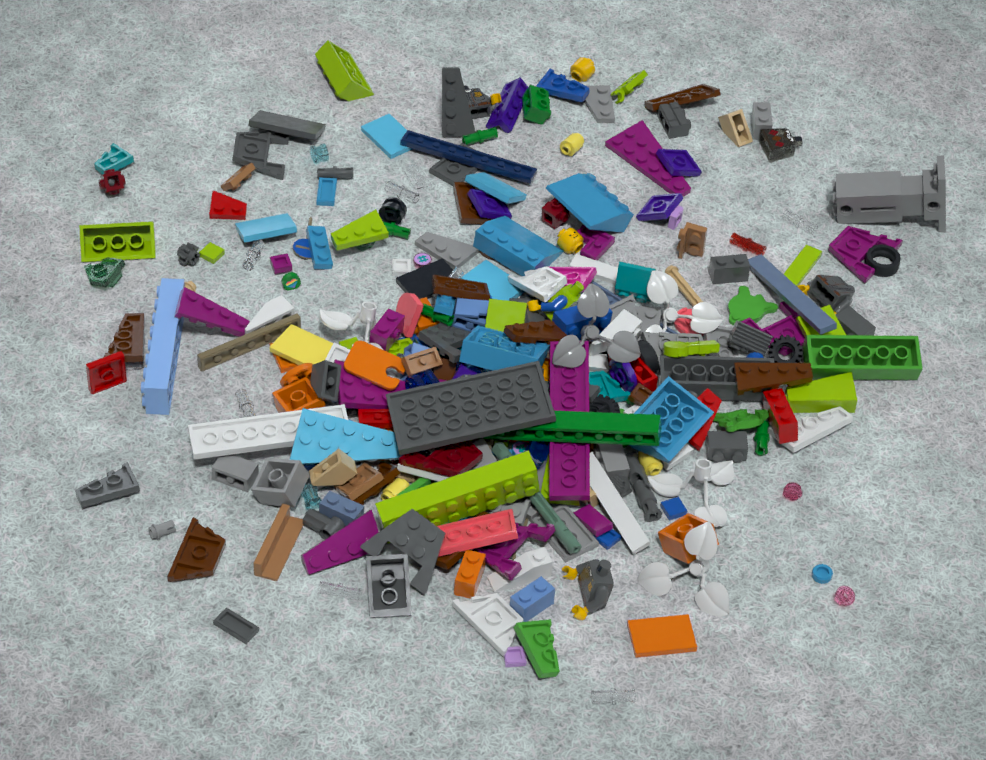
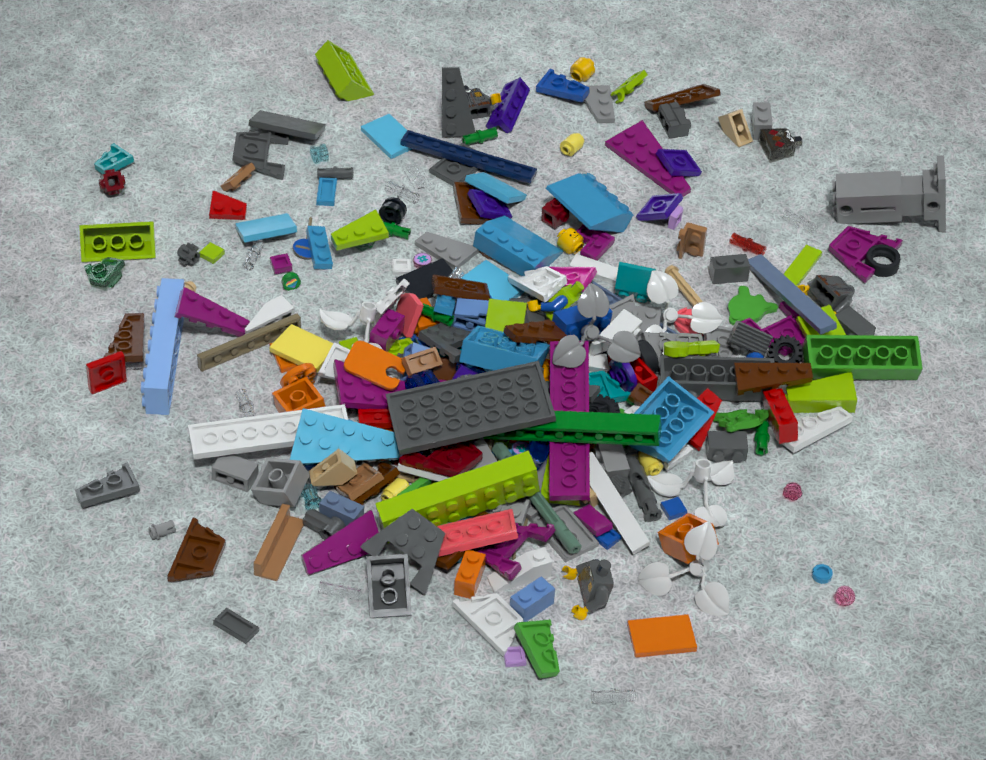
dark grey slope [310,360,341,403] -> none
green brick [522,84,551,125] -> none
none -> white wing [371,279,410,324]

